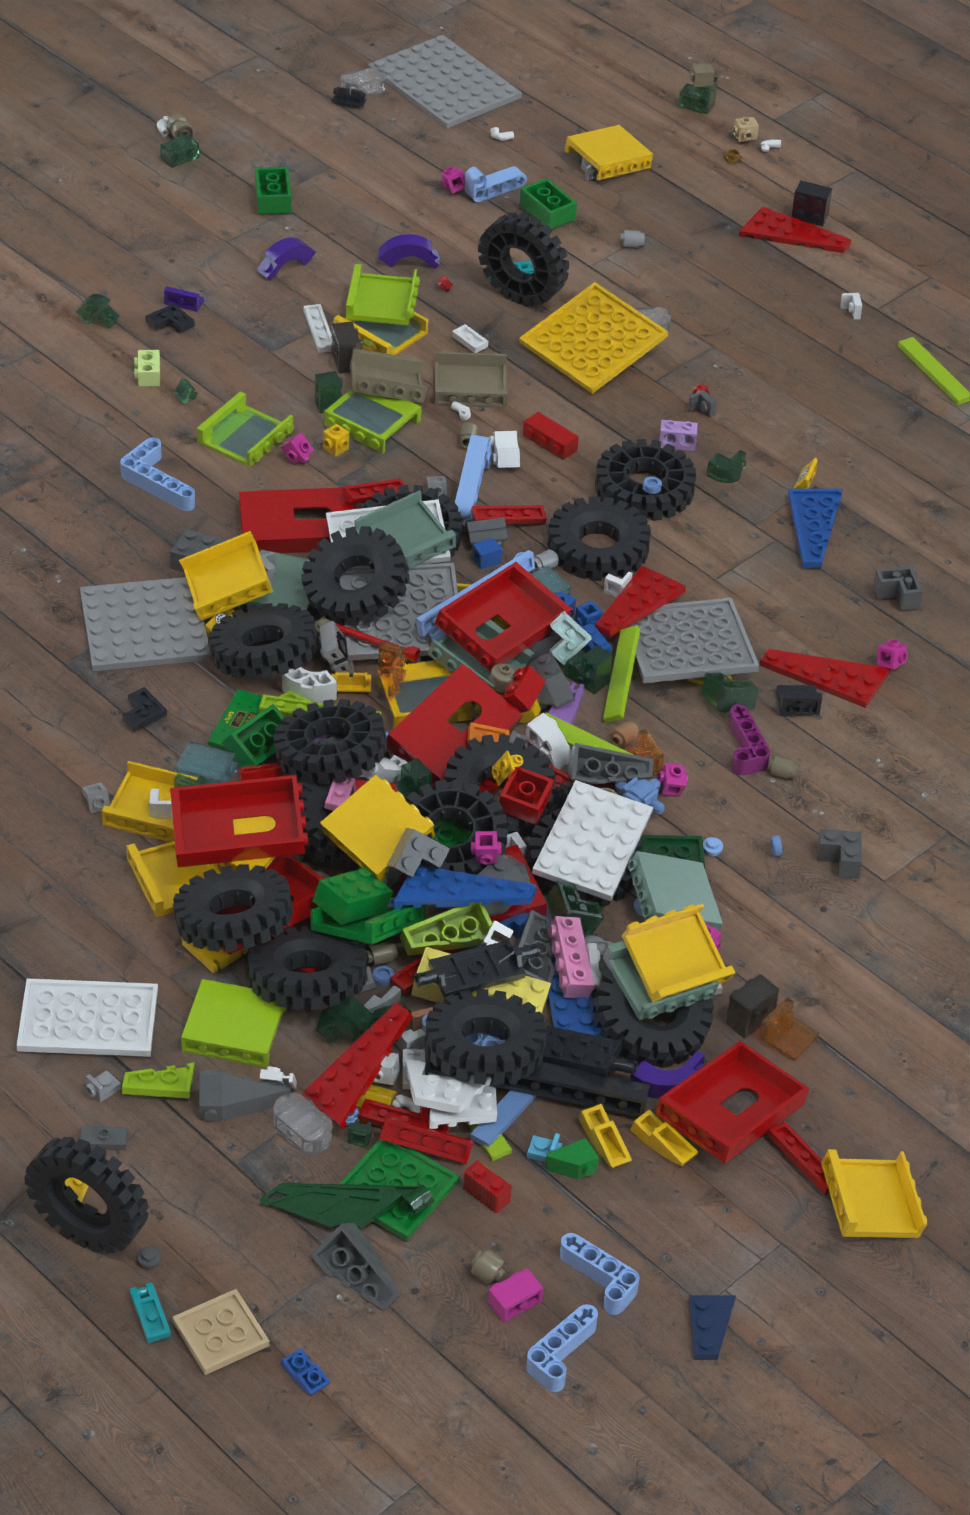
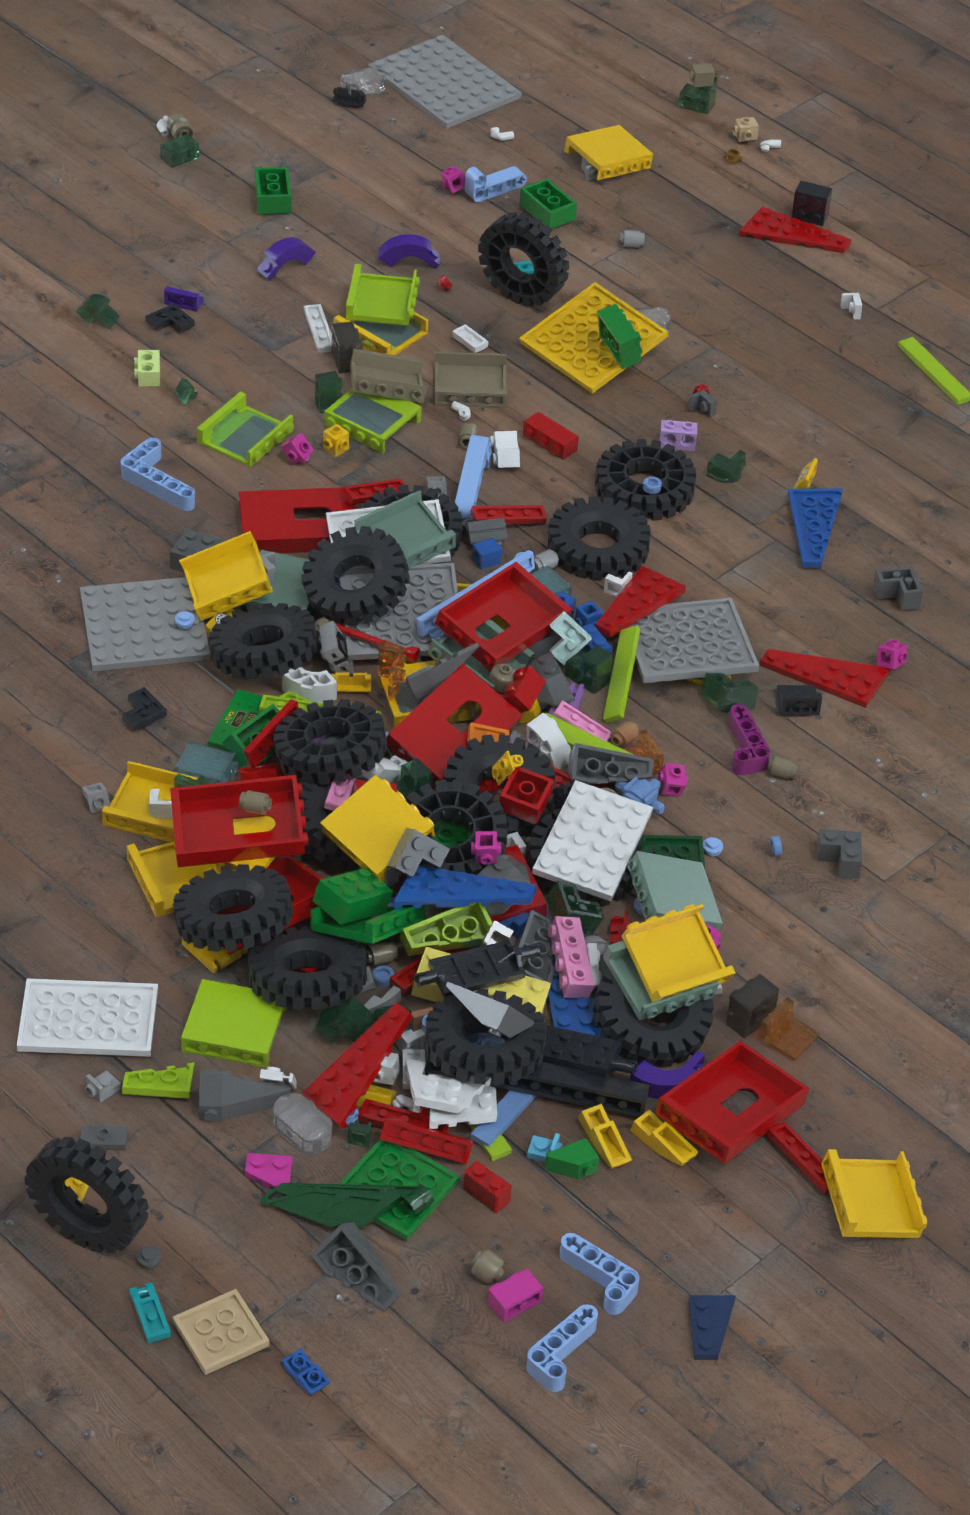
none -> light blue plate [175,611,195,629]
none -> dark tan brick [239,790,272,815]
none -> red plate [244,699,299,768]
none -> dark pink wing [245,1153,293,1196]
none -> dark grey wedge [405,643,479,702]
none -> wedge [446,982,534,1038]
none -> bright pink tile [553,700,611,741]
none -> green brick [597,304,643,369]
none -> red hinge [609,911,632,945]

